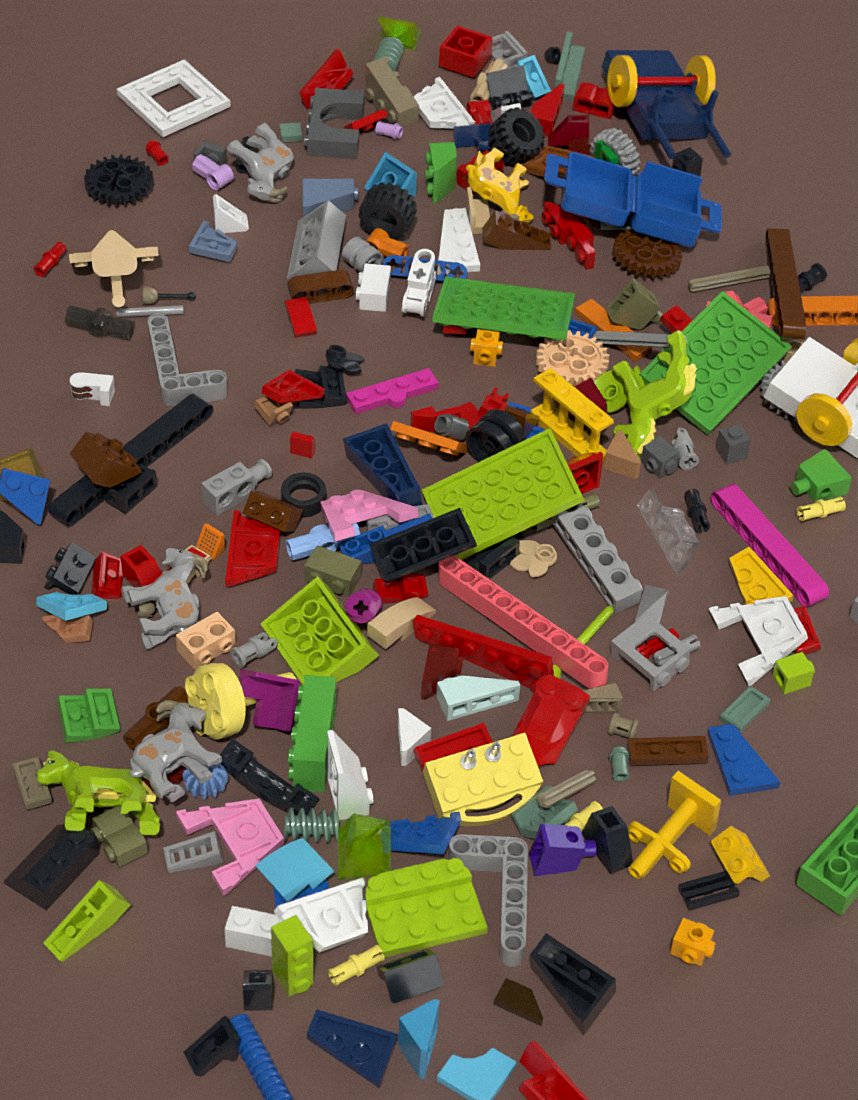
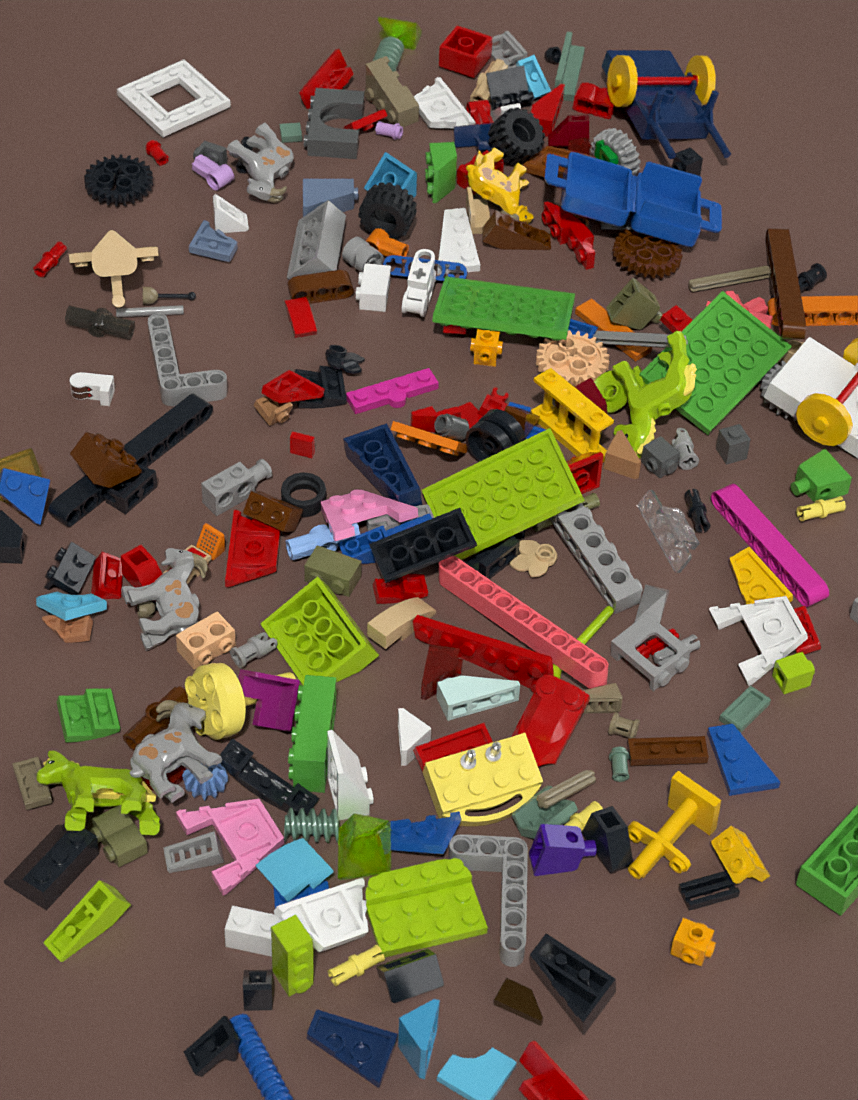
magenta piece [345,588,382,623] -> none

